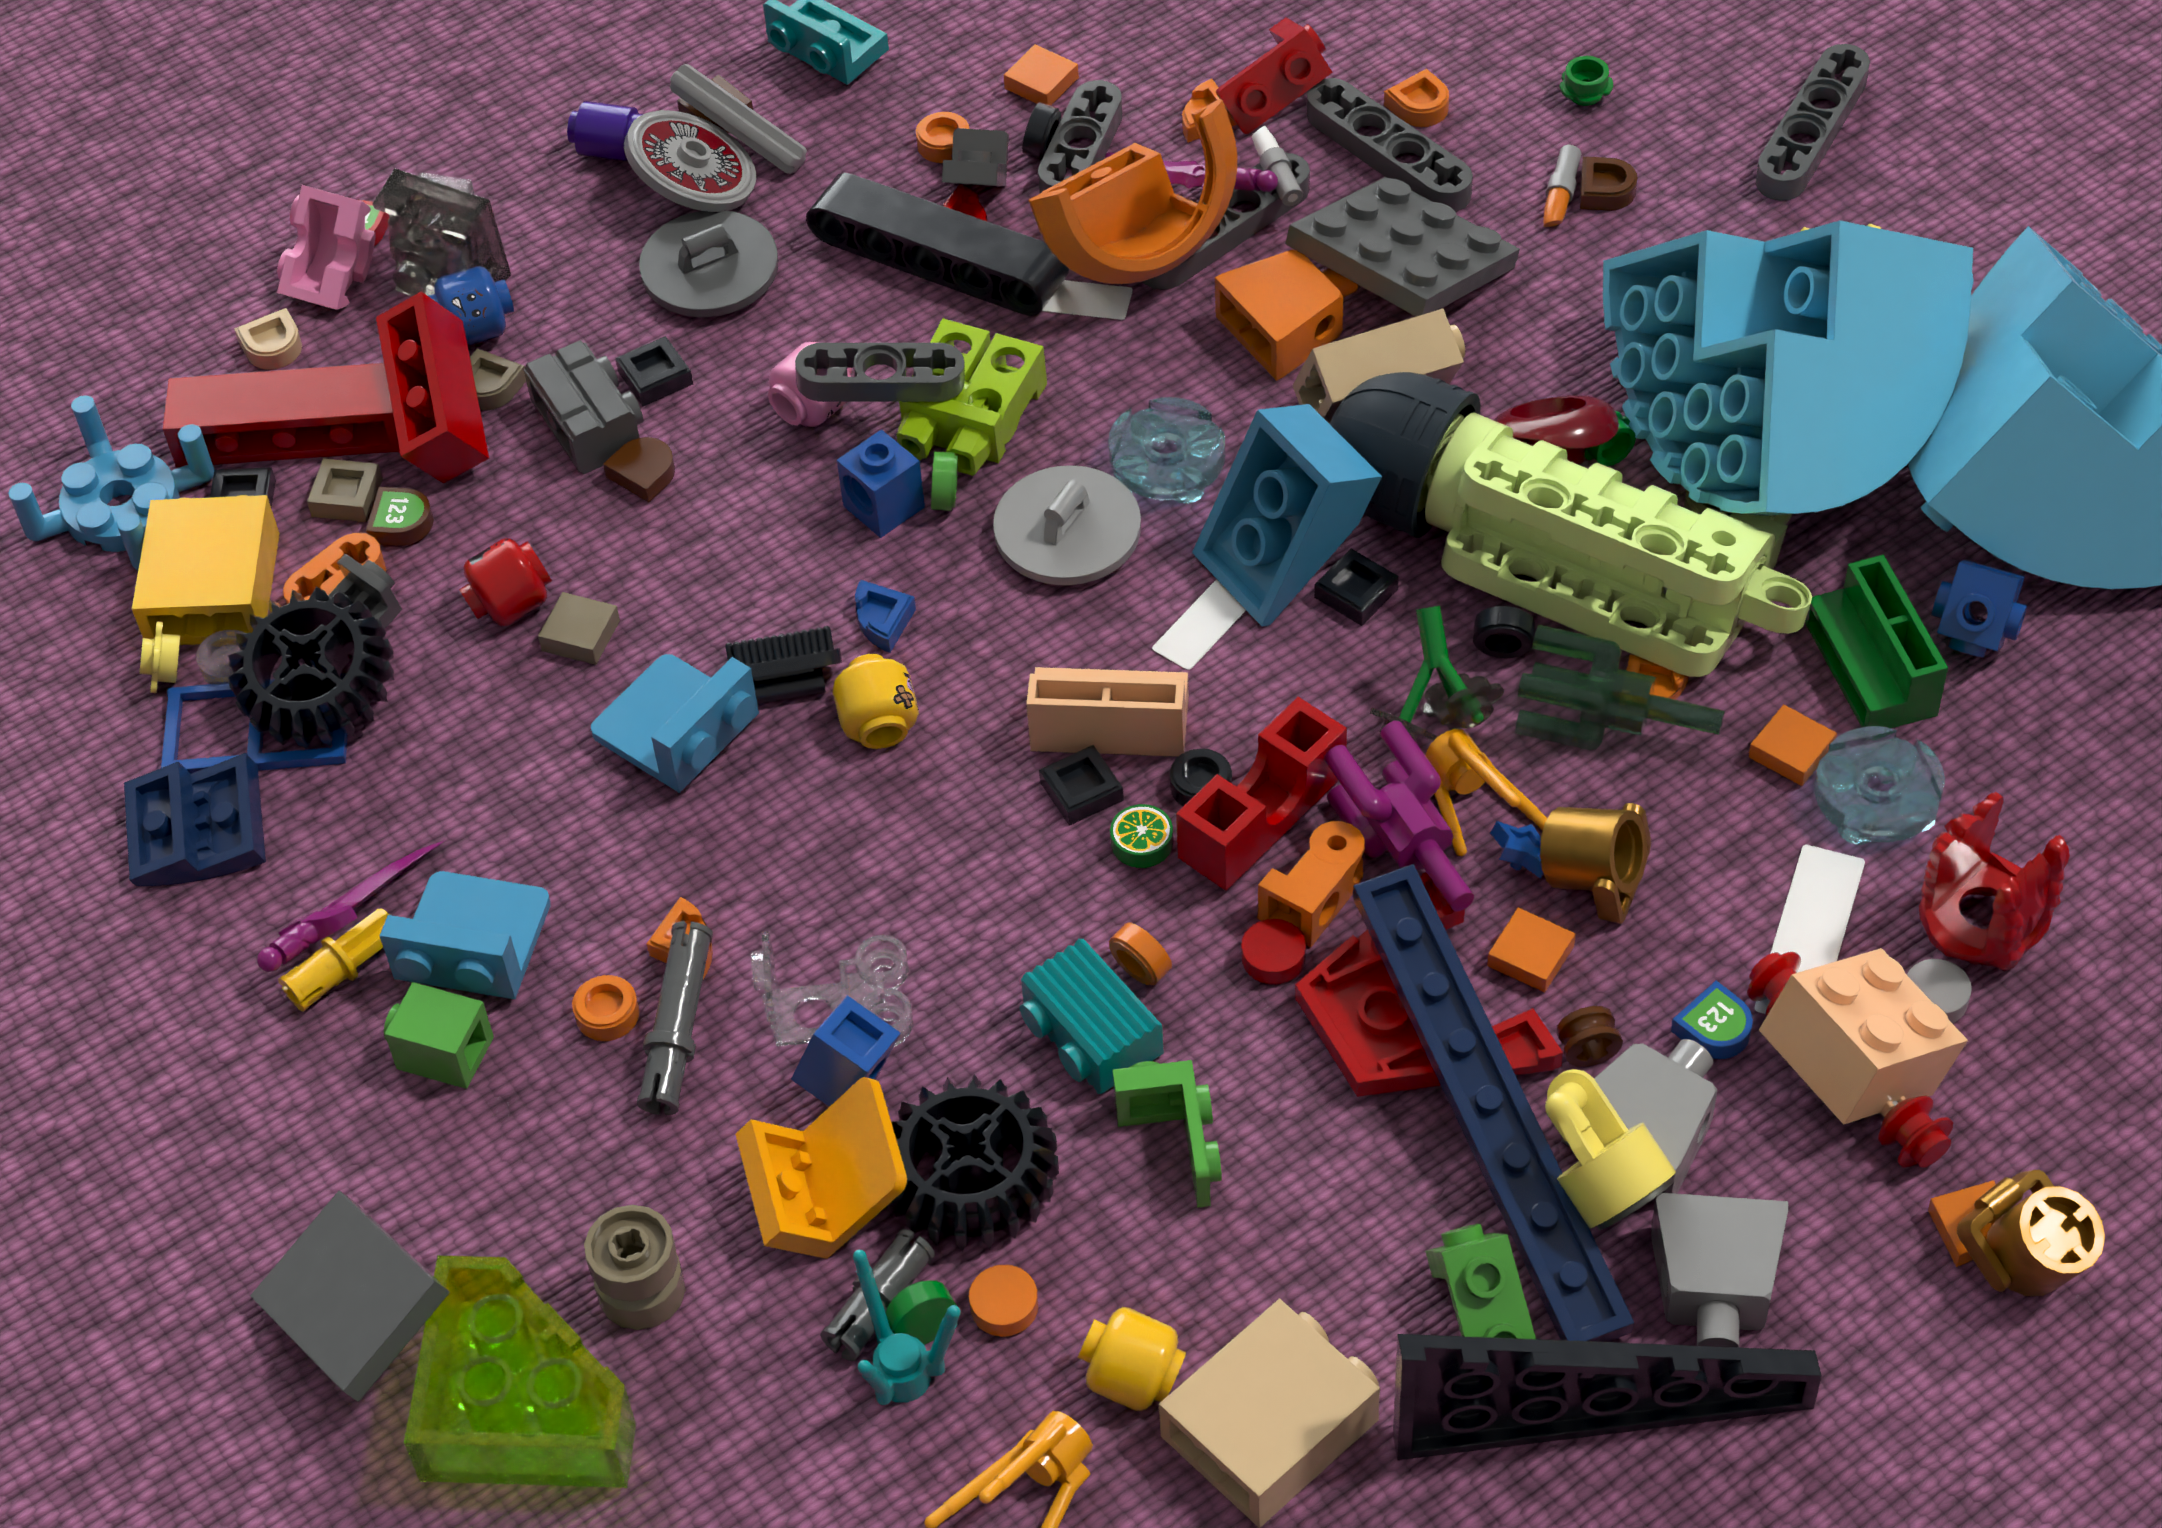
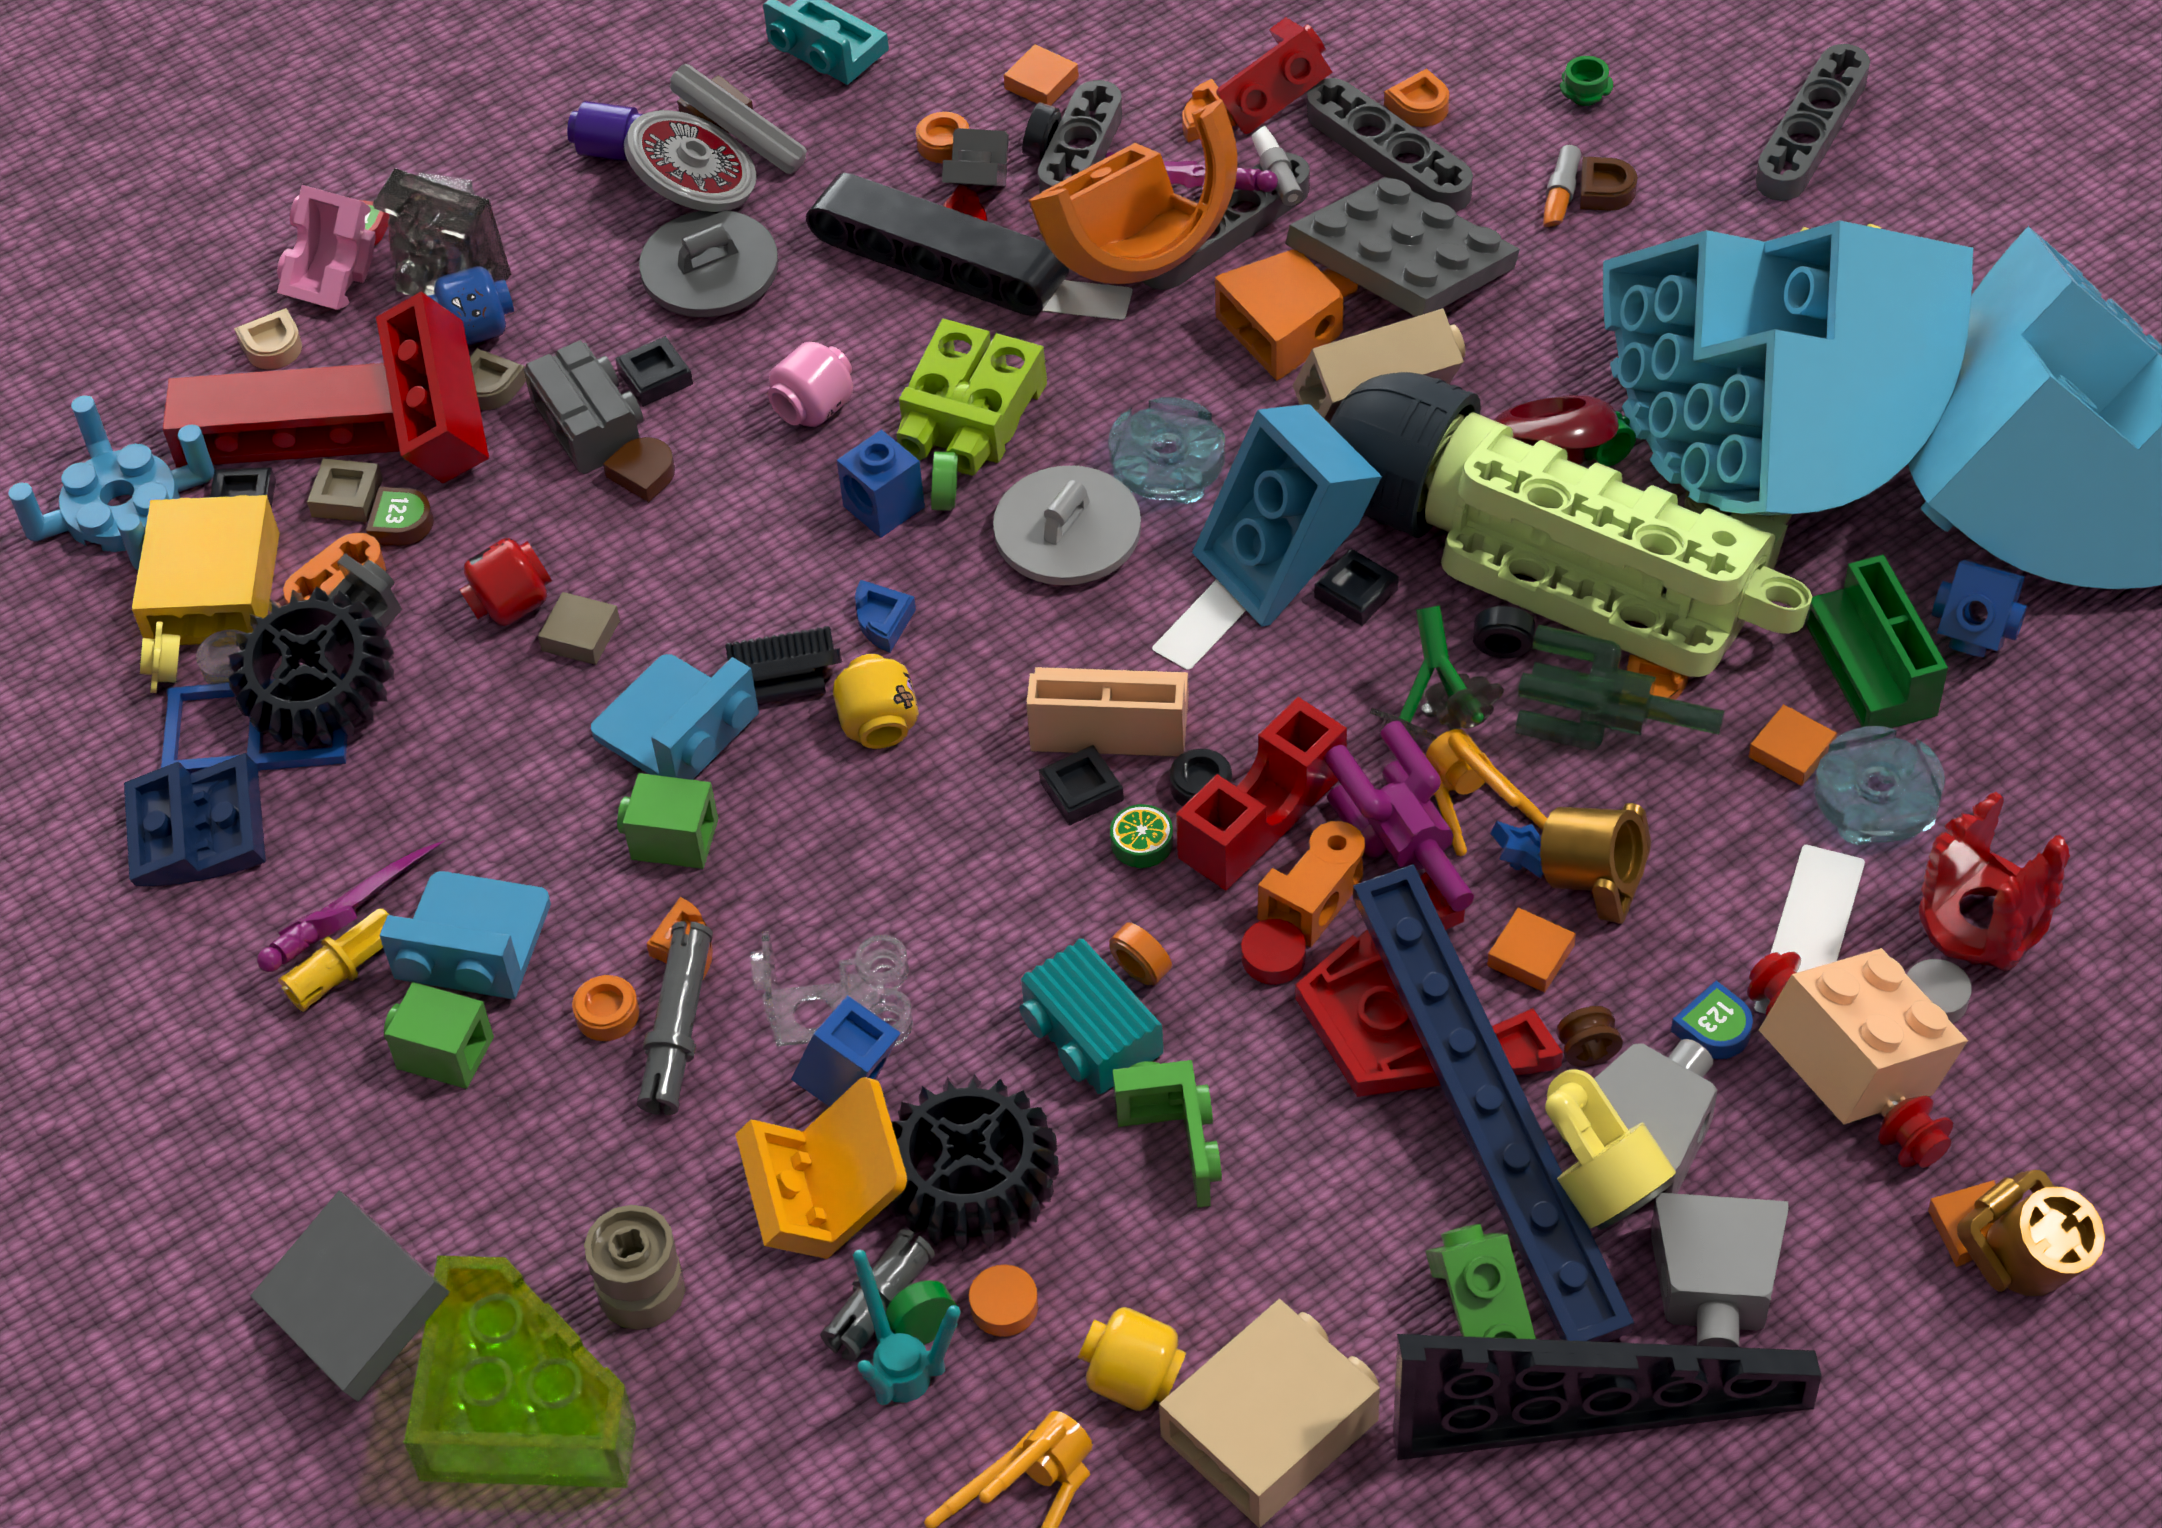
dark grey beam [795,343,965,402] -> none
none -> bright green brick [617,773,718,869]

